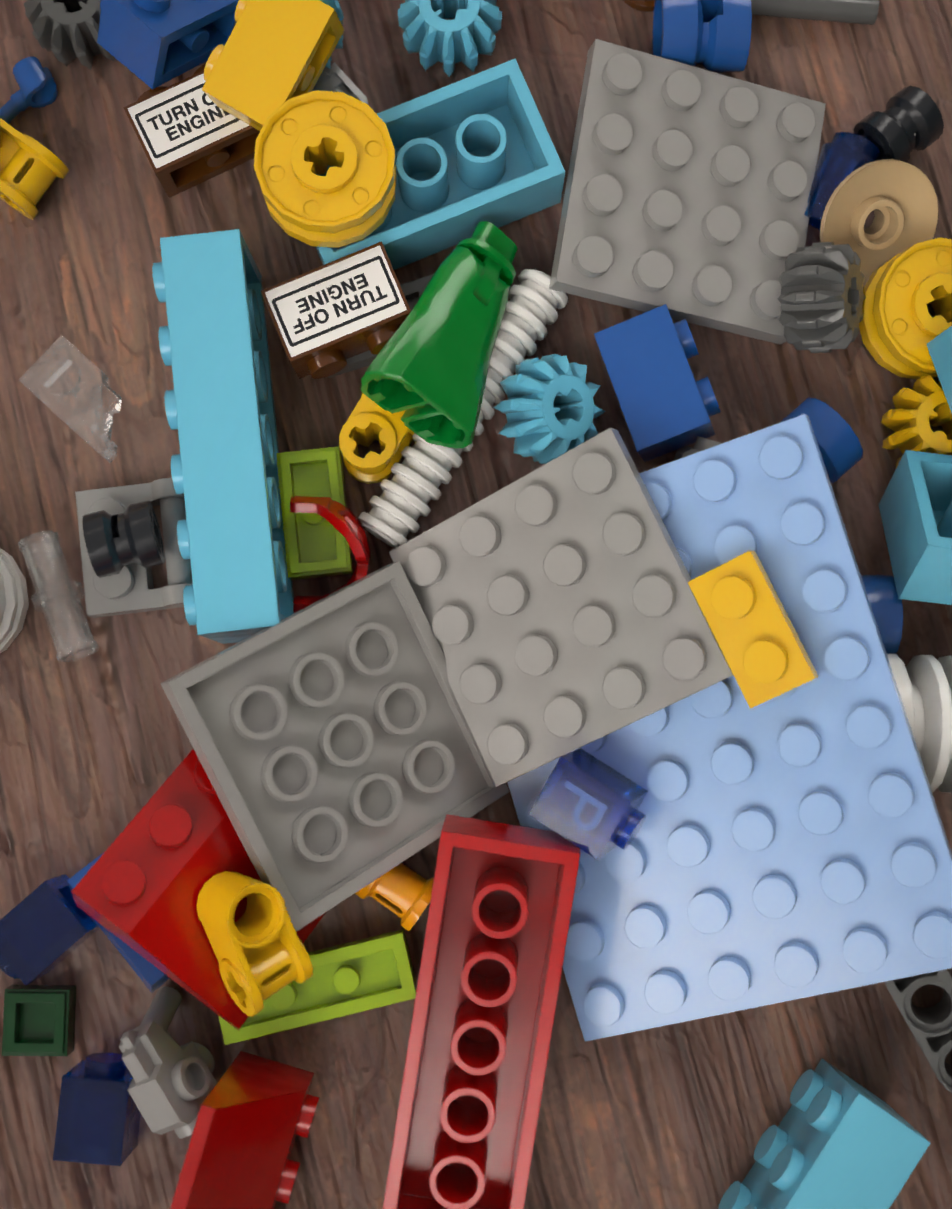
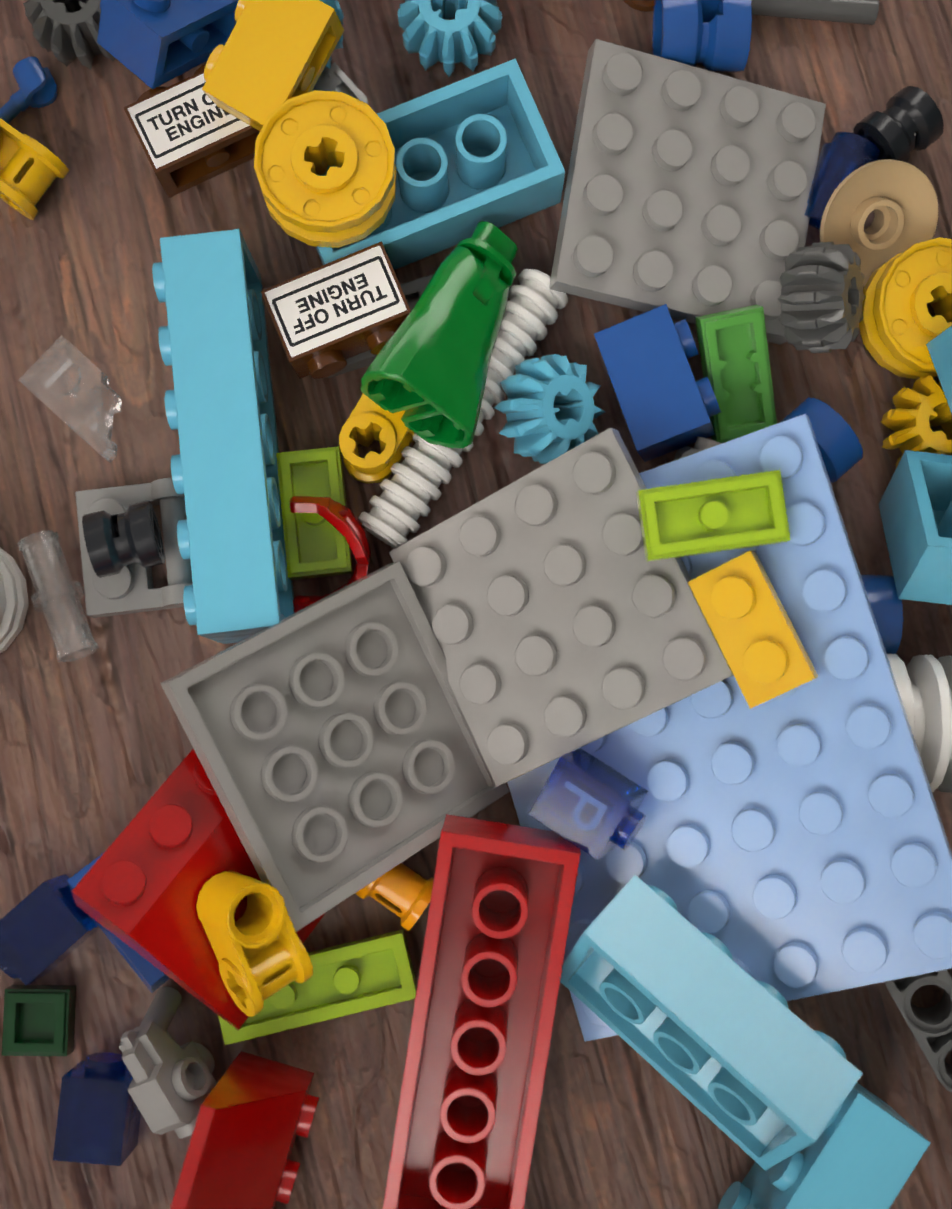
none -> medium azure slope [560,875,863,1171]
none -> lime plate [636,470,791,562]
none -> bright green plate [695,304,777,443]

